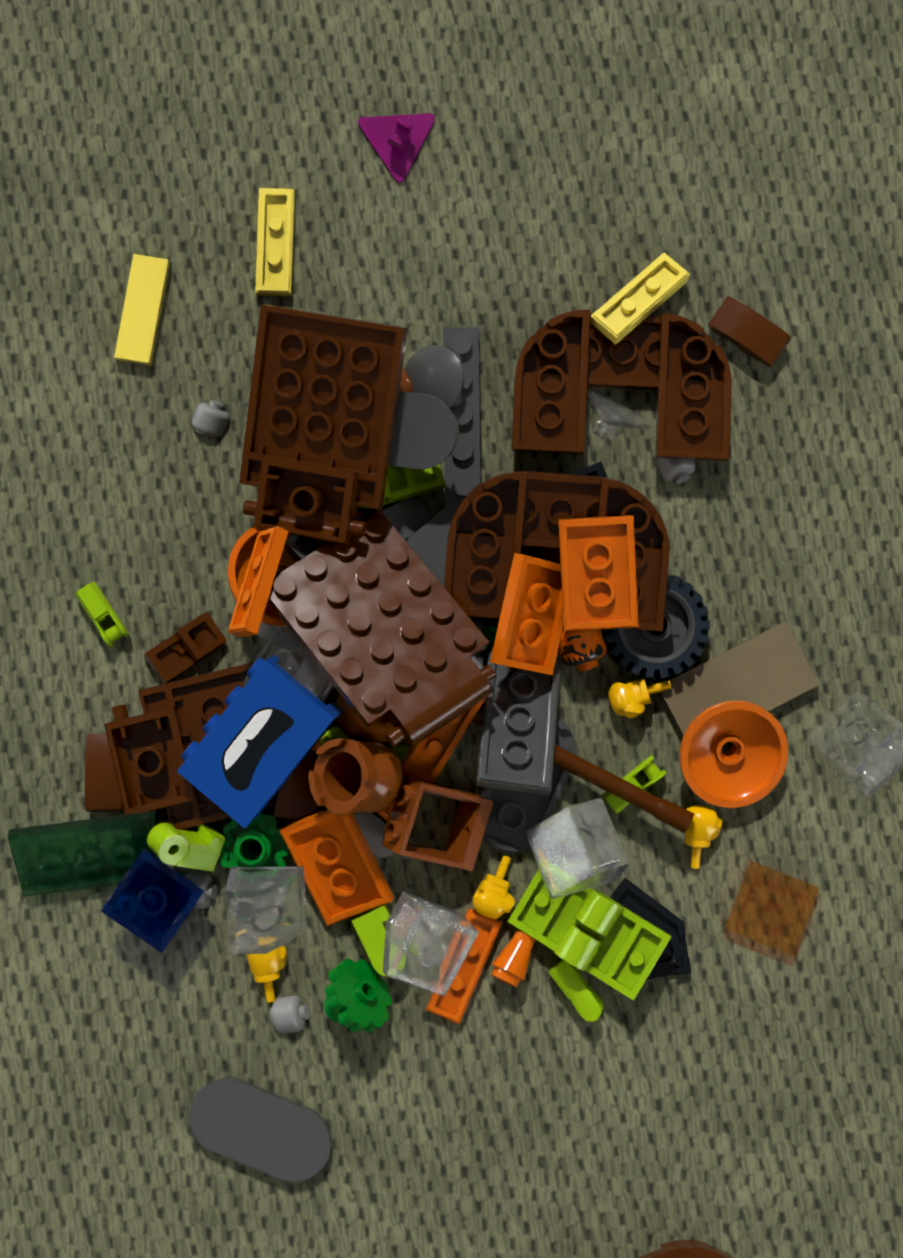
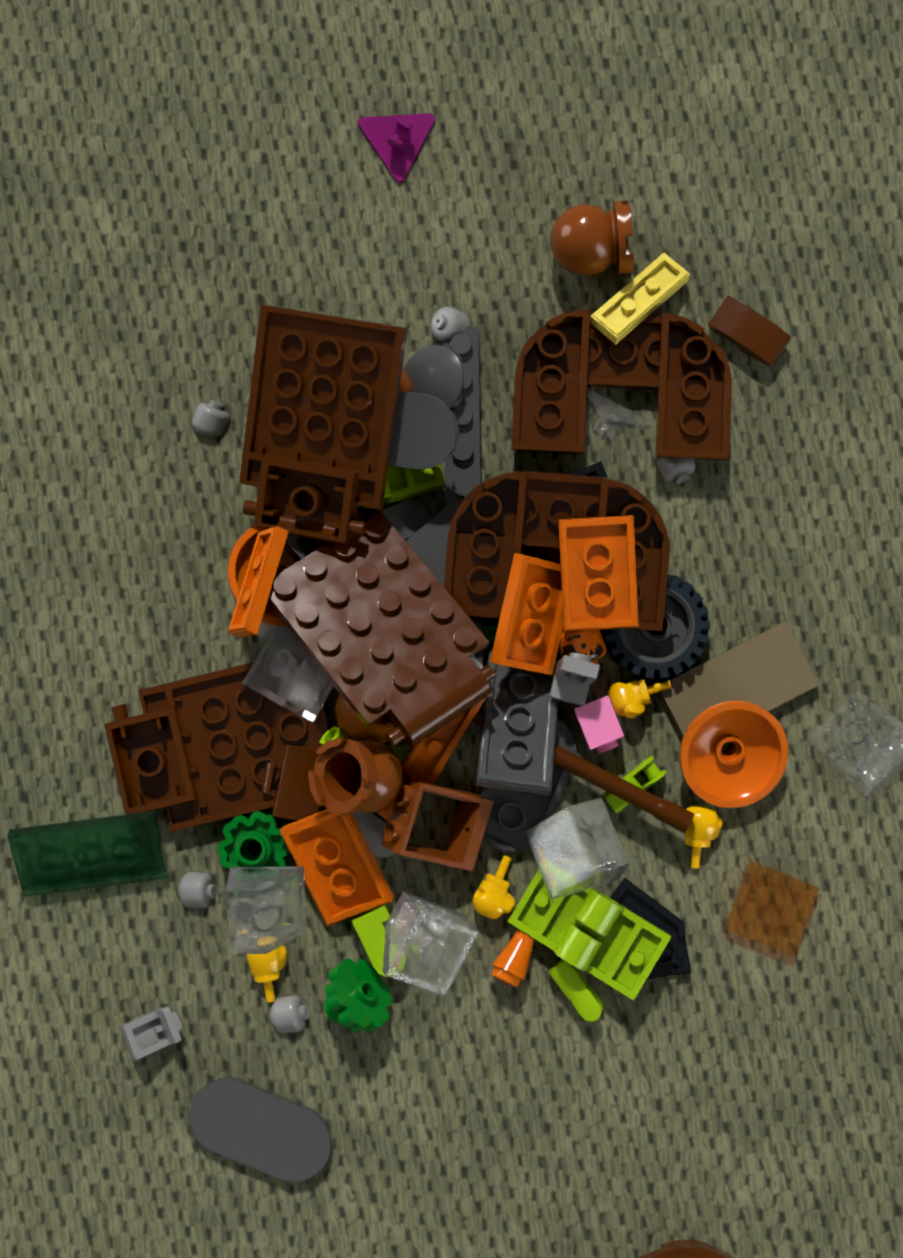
lime bar [75,582,130,648] -> none
reddish brown slope [85,734,123,812] -> none
clear blue slope [101,849,205,953] -> none
light yellow tile [114,254,170,366] -> none
reddish brown slope [144,611,227,684] -> none
lime leg [147,823,226,872] -> none
blue panel [177,654,343,829] -> none
light yellow tile [255,188,295,296] -> none
orange tile [426,908,502,1024] -> none
none -> light grey bracket [119,1007,182,1061]
none -> light grey piece [431,306,470,342]
none -> light grey bracket [549,653,600,706]
none -> dark orange tile [550,200,634,276]
none -> bright pink brick [572,696,624,754]

